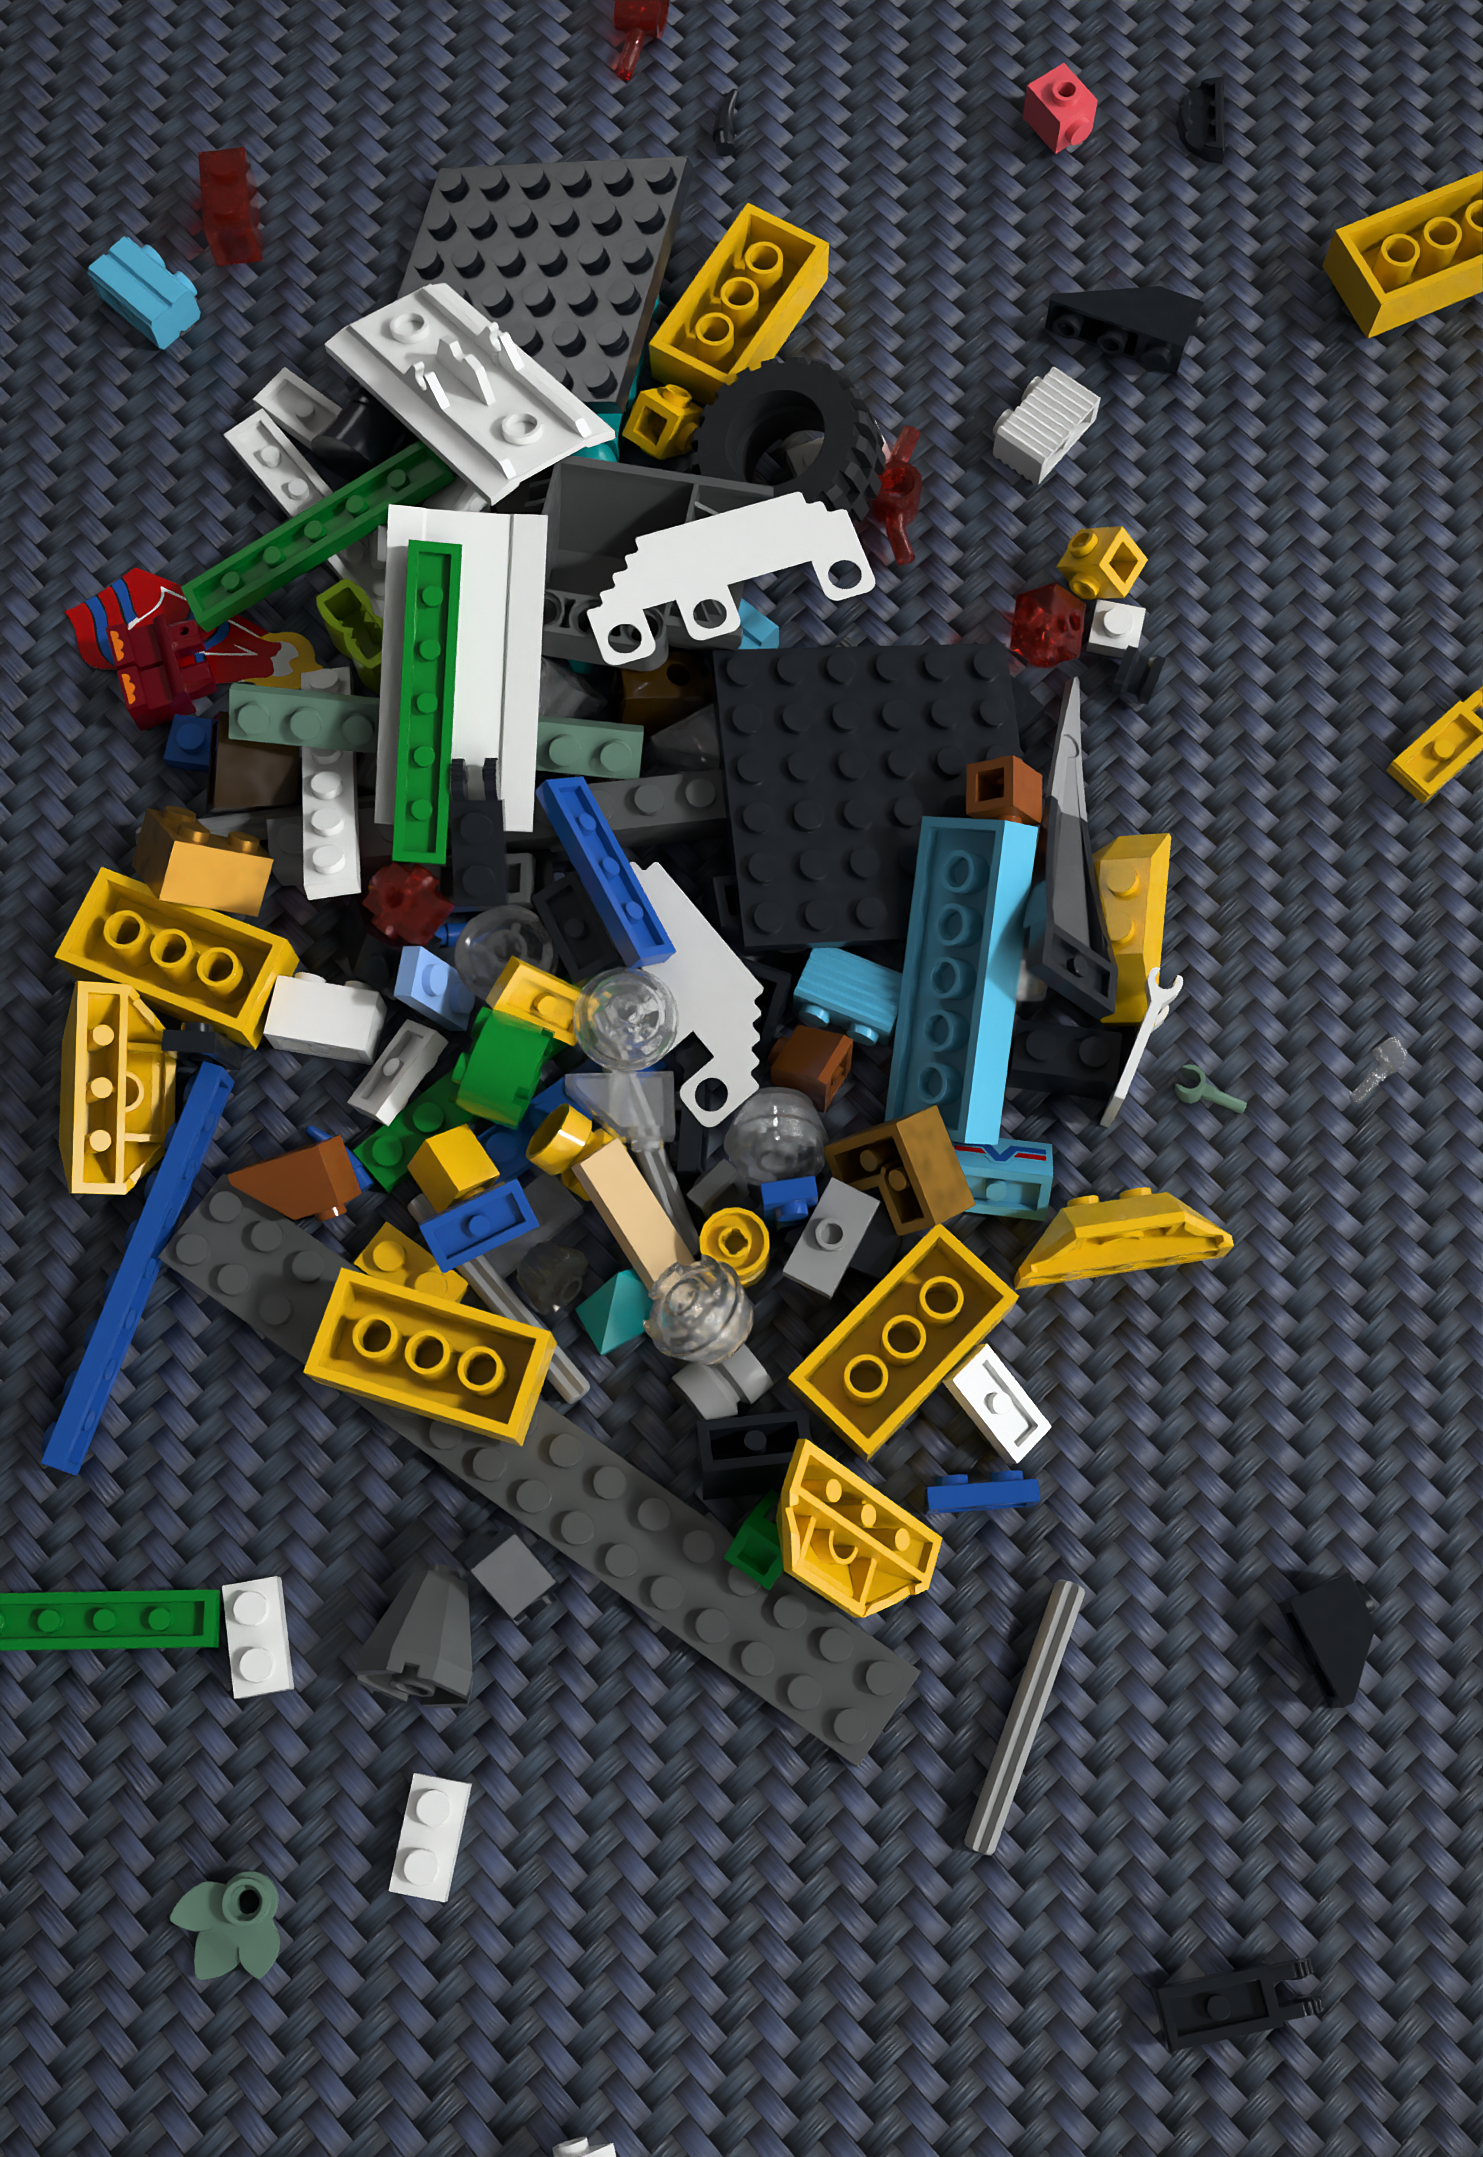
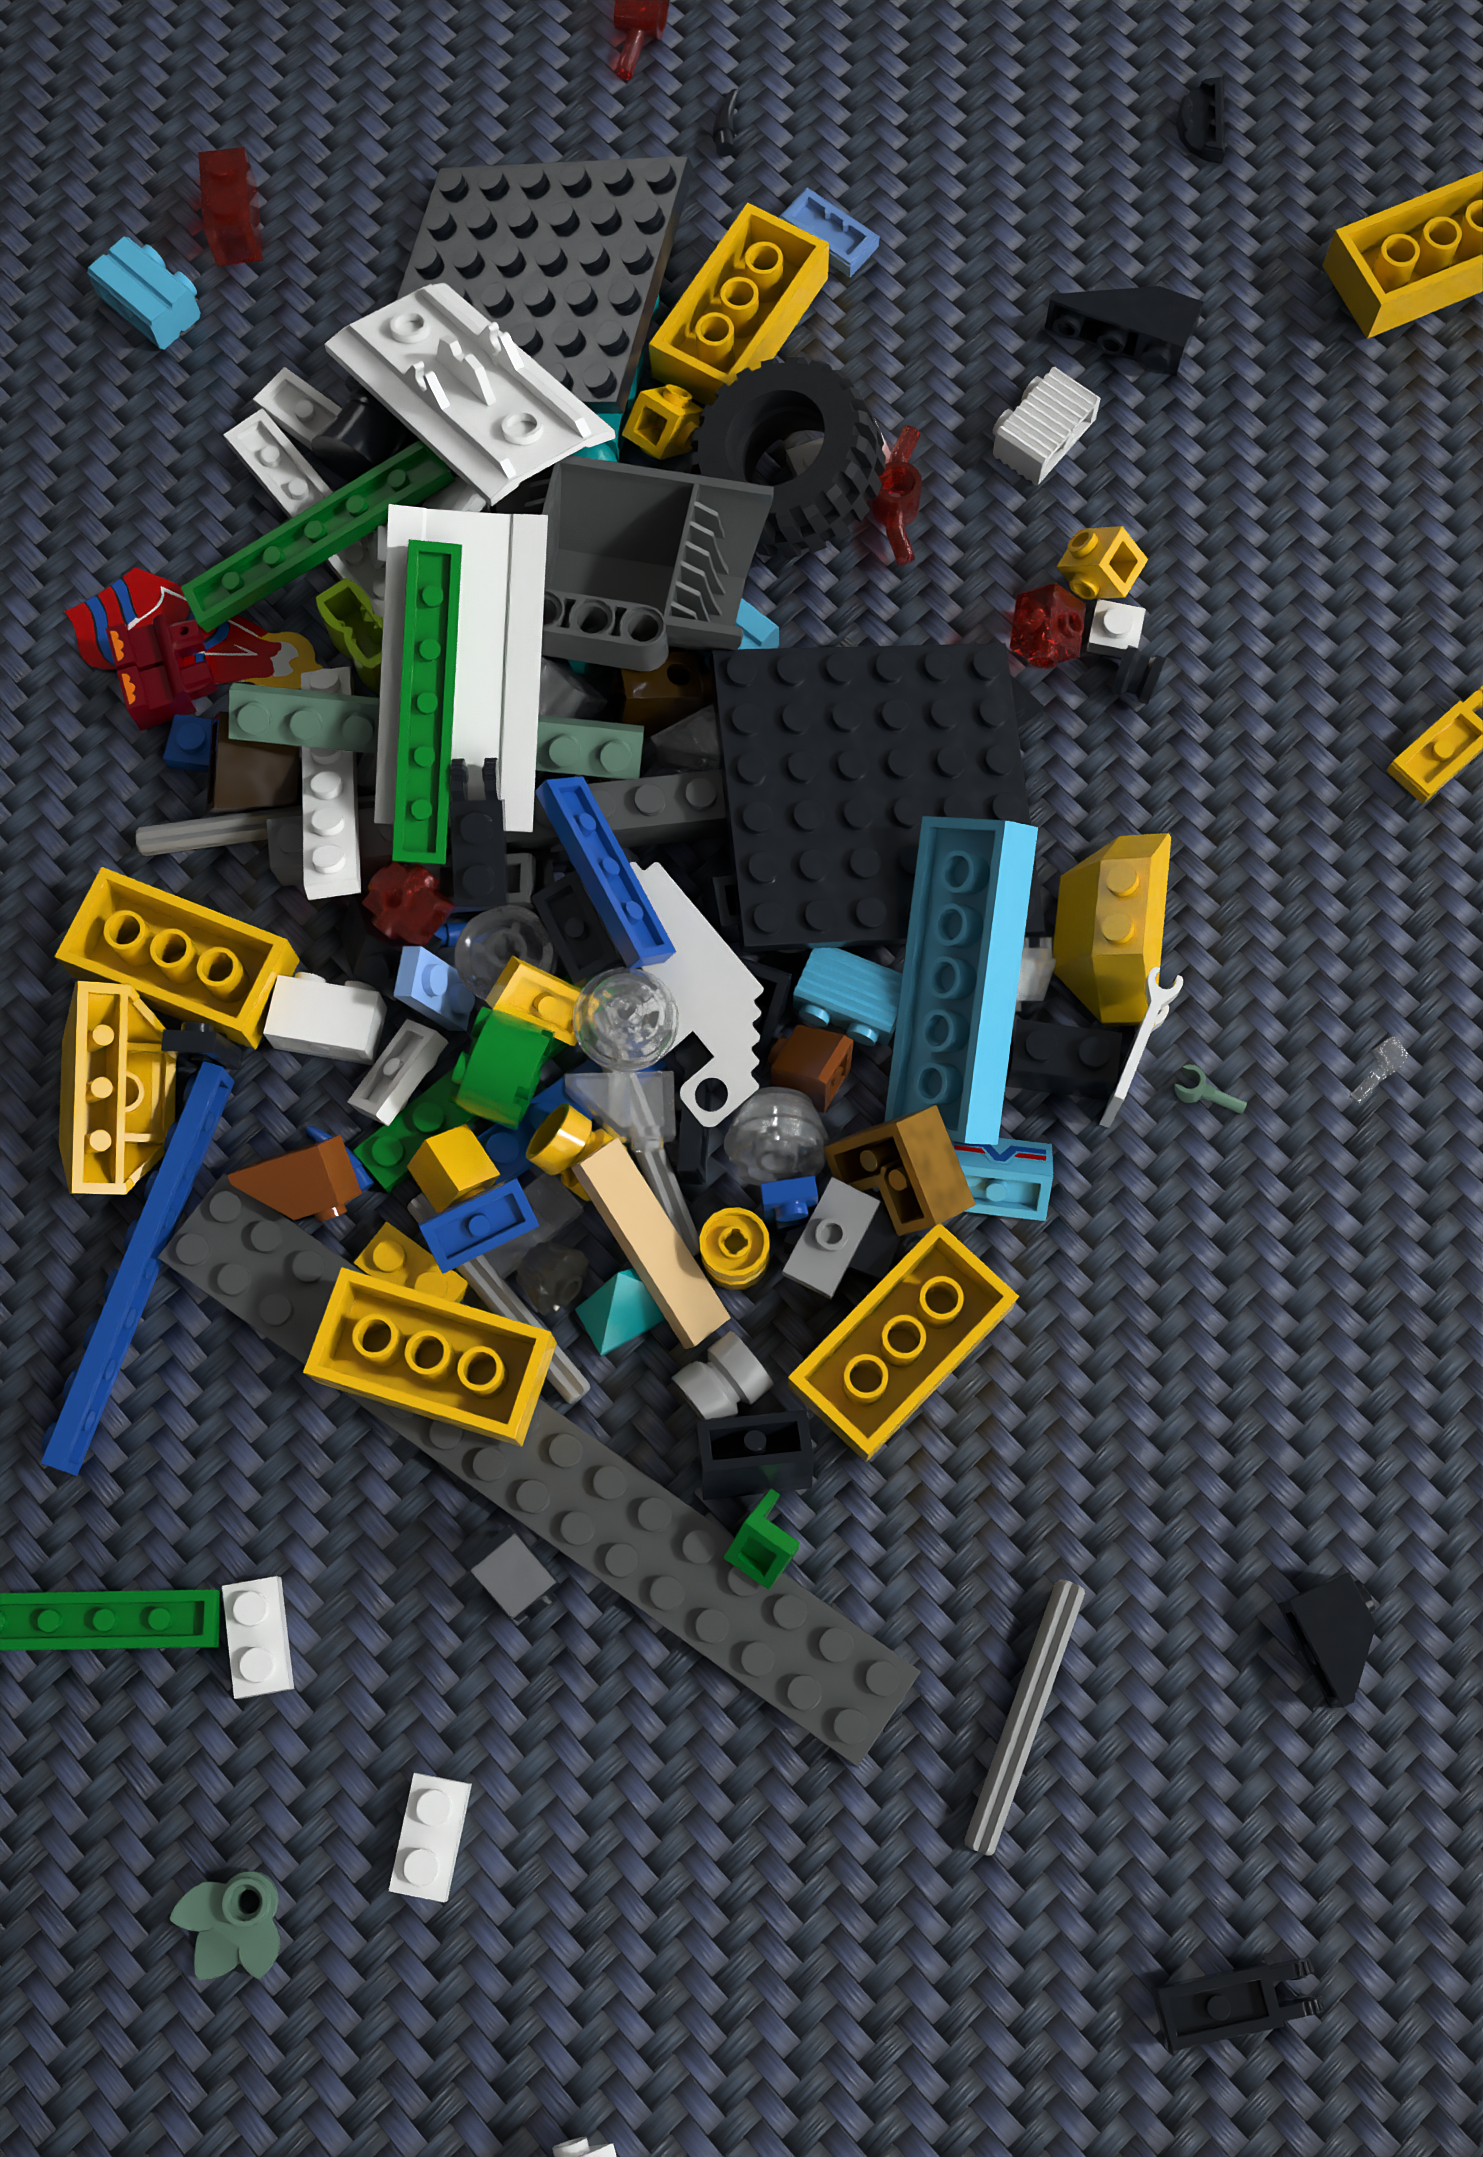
brick [132,806,274,917] -> none
dark grey cone [355,1564,473,1708] -> none
white piece [587,492,875,665] -> none
clear cone [643,1254,754,1366] -> none
dark grey plate [686,1158,750,1222] -> none
yellow wedge [776,1439,942,1618] -> none
blue plate [924,1470,1040,1515] -> none
white plate [941,1344,1052,1464] -> none
dark orange brick [966,755,1042,826] -> none
yellow wedge [1013,1187,1234,1289] -> none
coral brick [1022,63,1098,154] -> none
black plate [1023,676,1118,1020] -> none
none -> medium blue plate [778,187,880,277]

